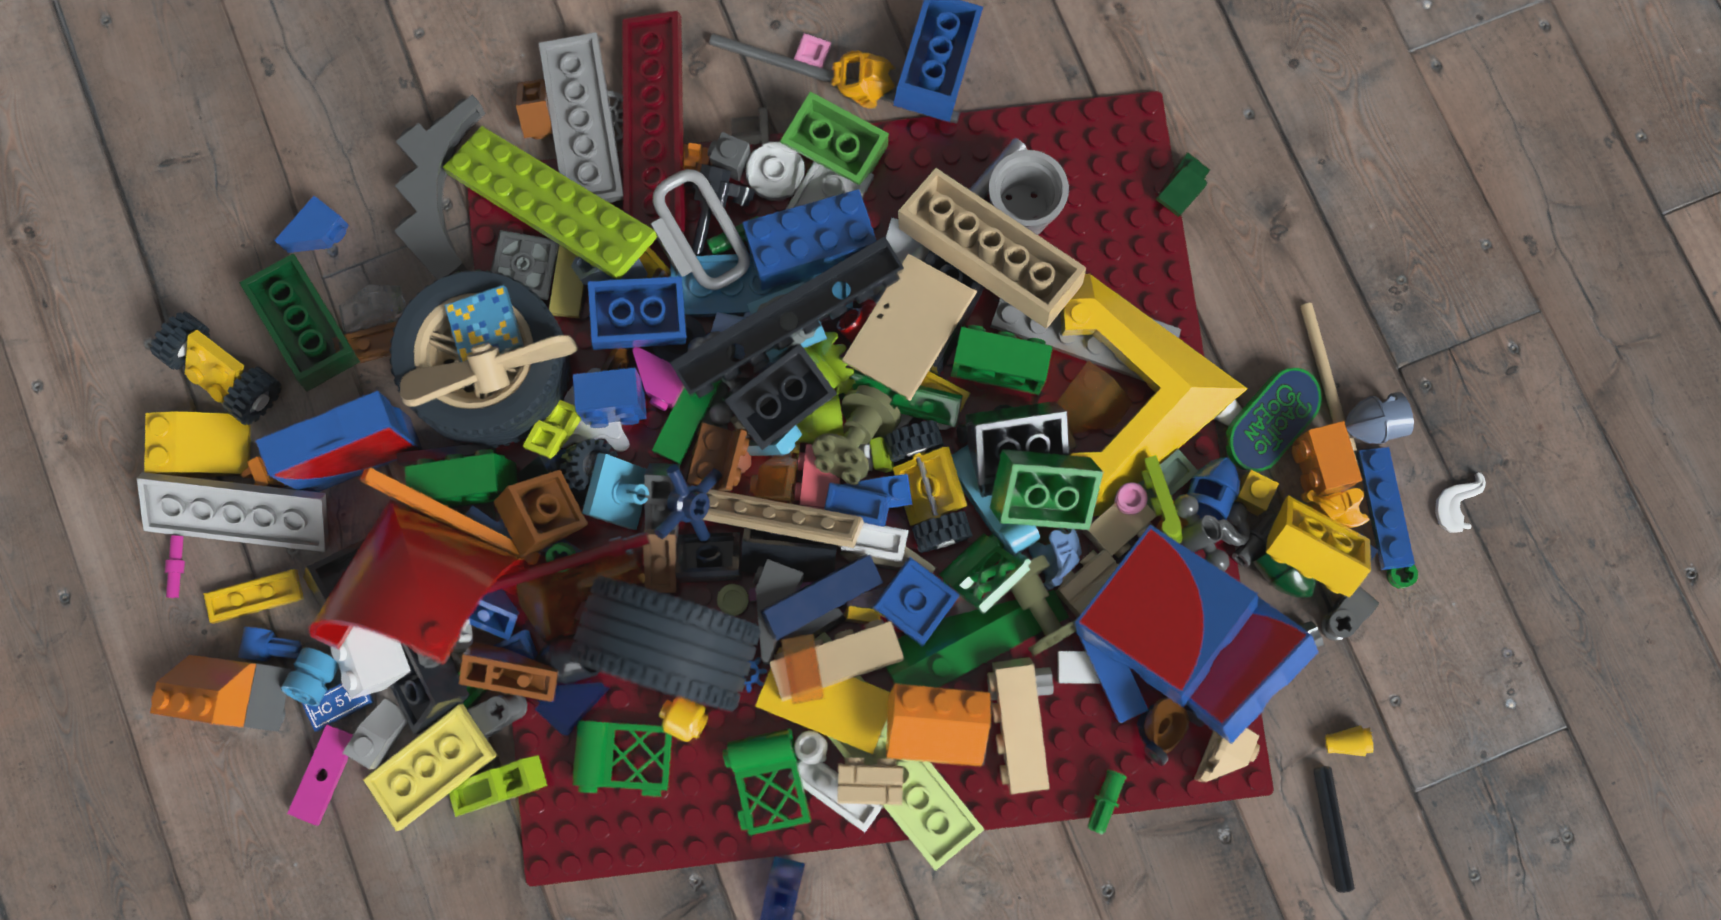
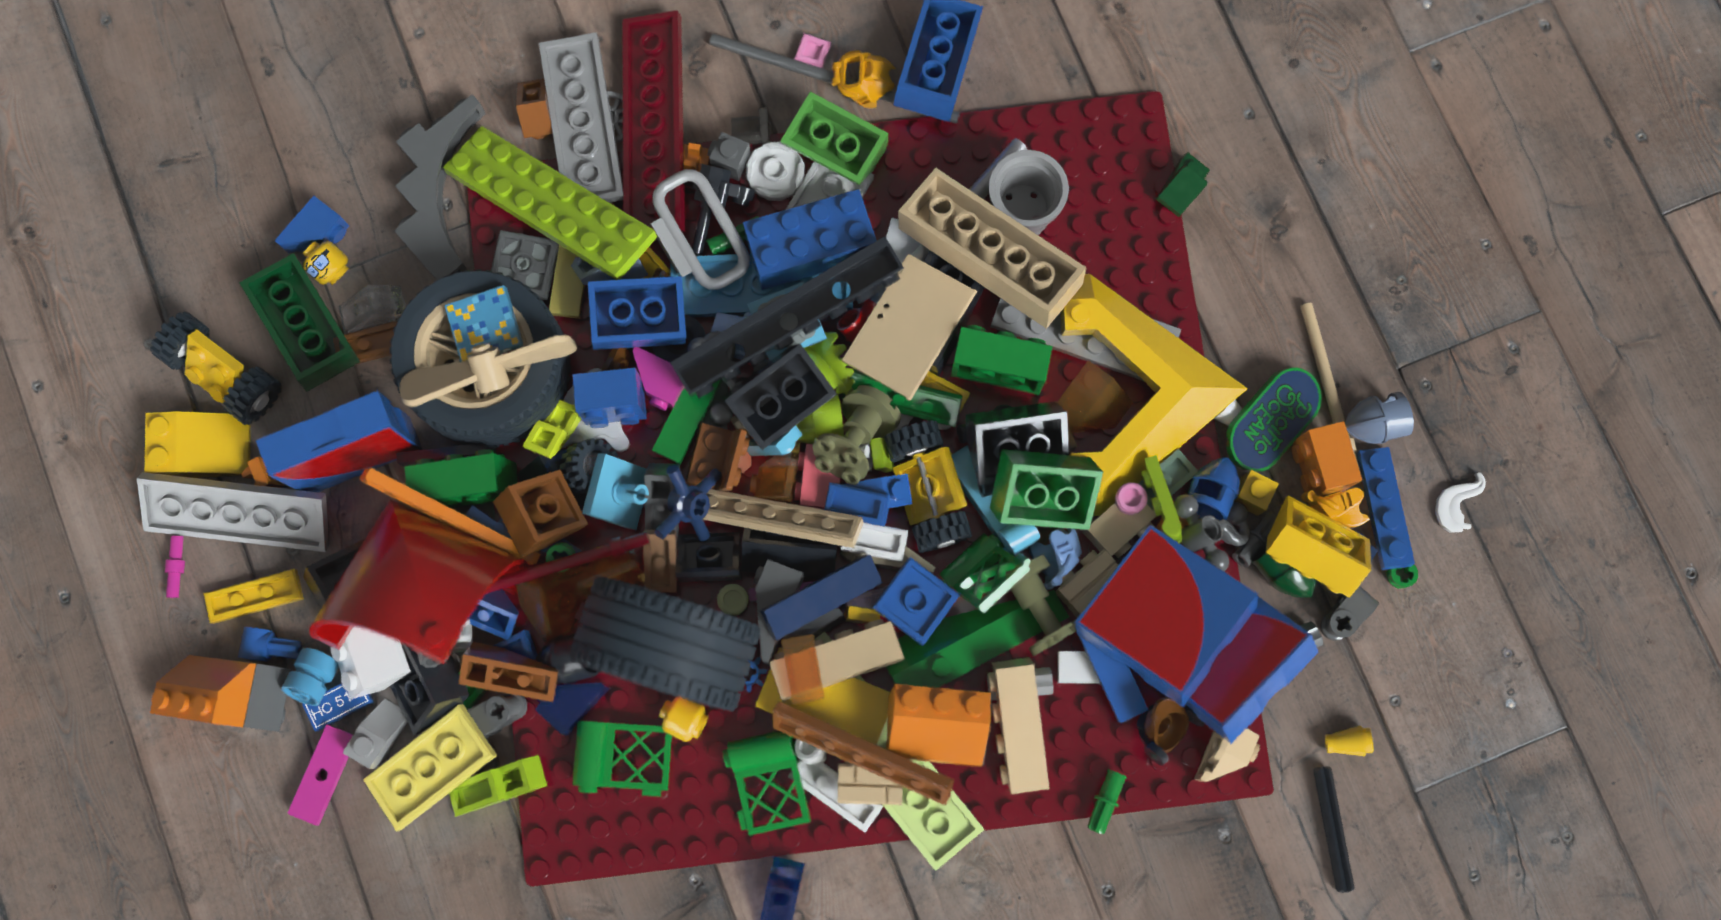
none -> yellow head [302,241,349,285]
none -> dark orange tile [773,701,953,805]

